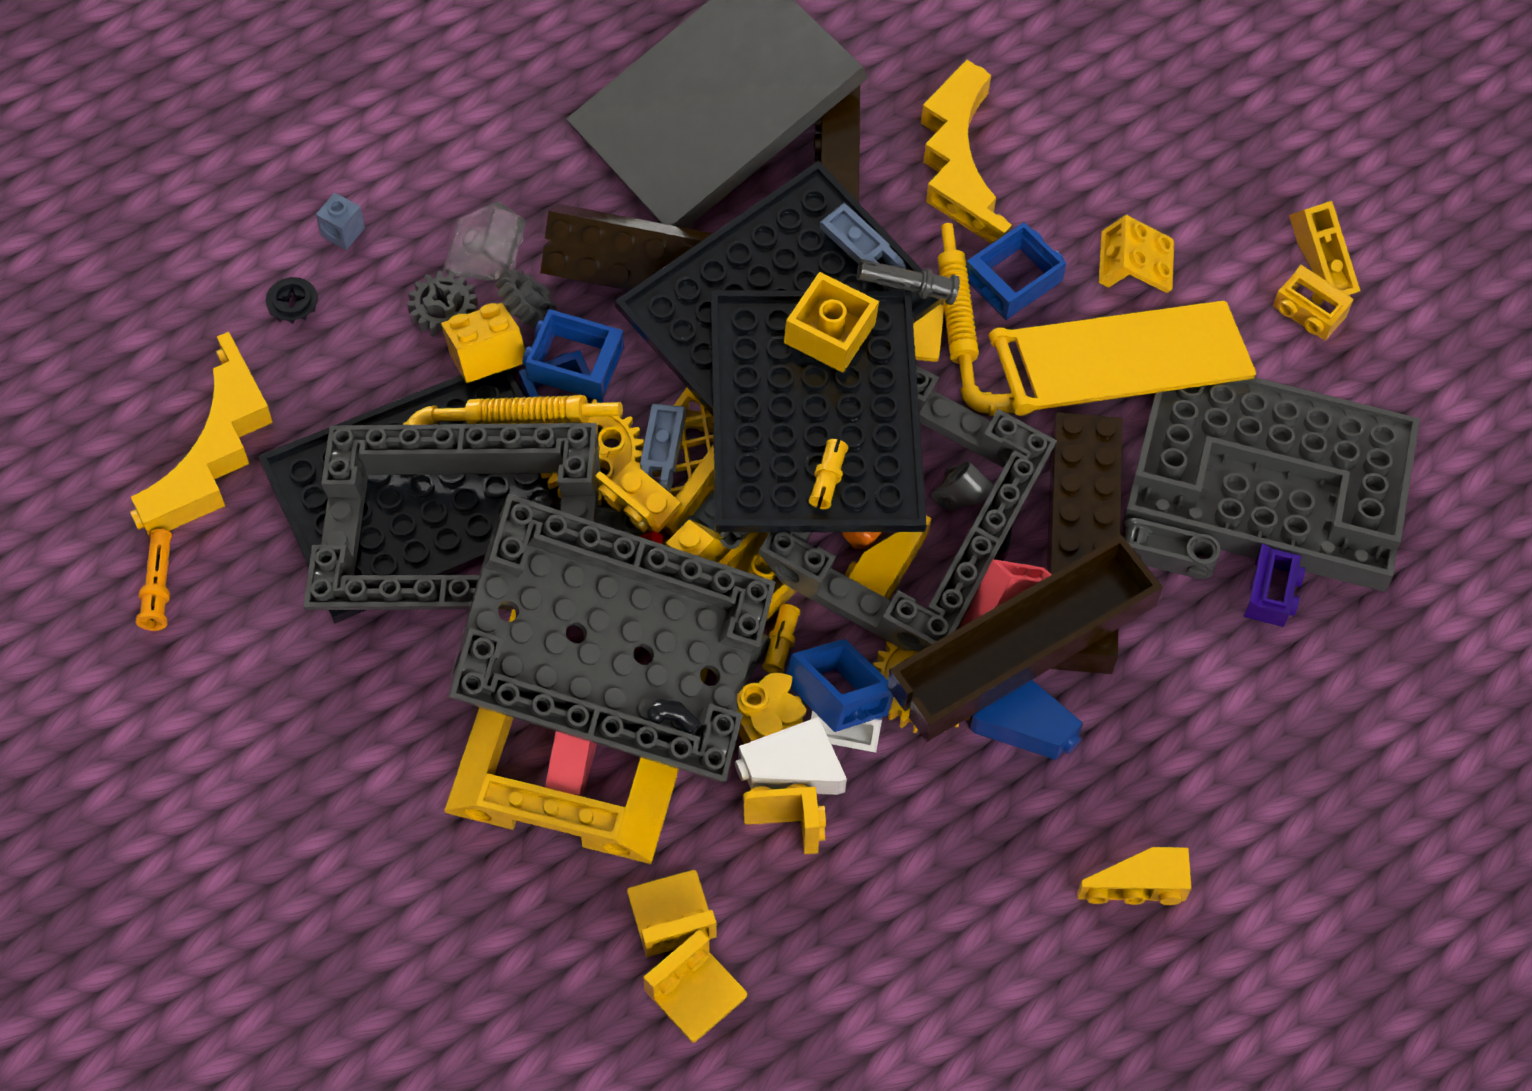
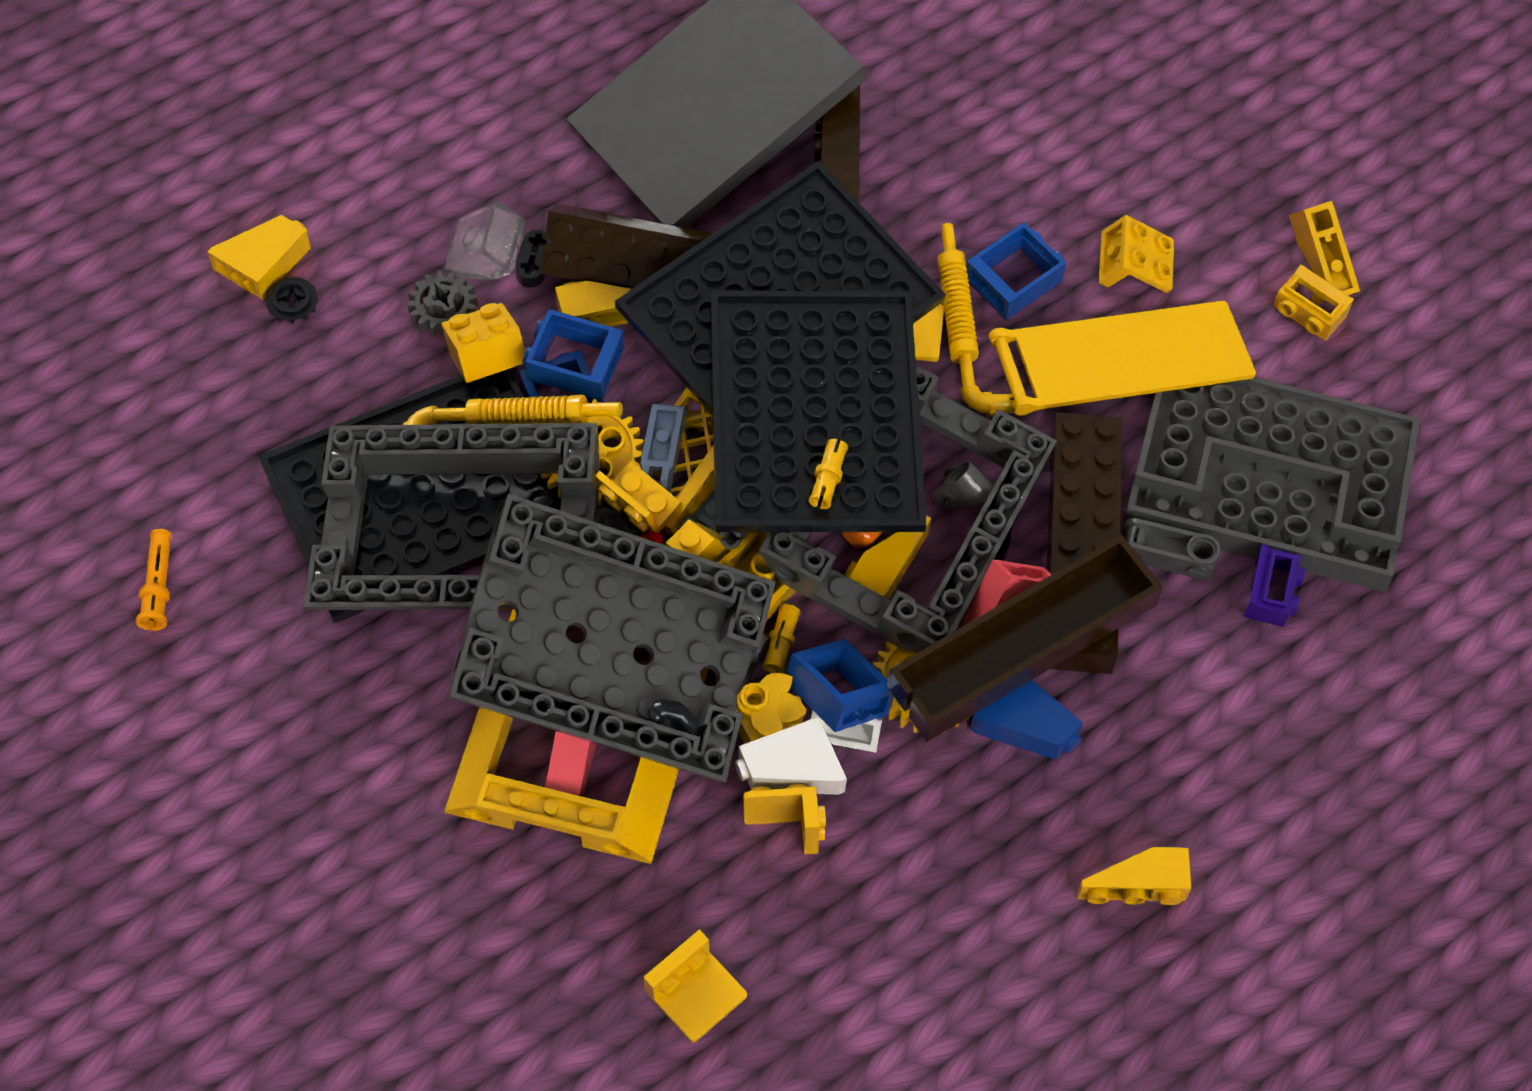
yellow arch [130,332,273,538] -> none
sand blue brick [316,192,365,250] -> none
dark grey gear [495,268,557,329] -> none
yellow bracket [627,870,717,958] -> none
yellow brick [784,272,879,373] -> none
sand blue hinge [819,203,906,286] -> none
dark grey pin [856,259,960,305] -> none
yellow arch [921,60,1012,244] -> none
none -> yellow slope [207,215,311,300]
none -> black beam [516,230,549,287]
none -> yellow slope [555,281,631,327]

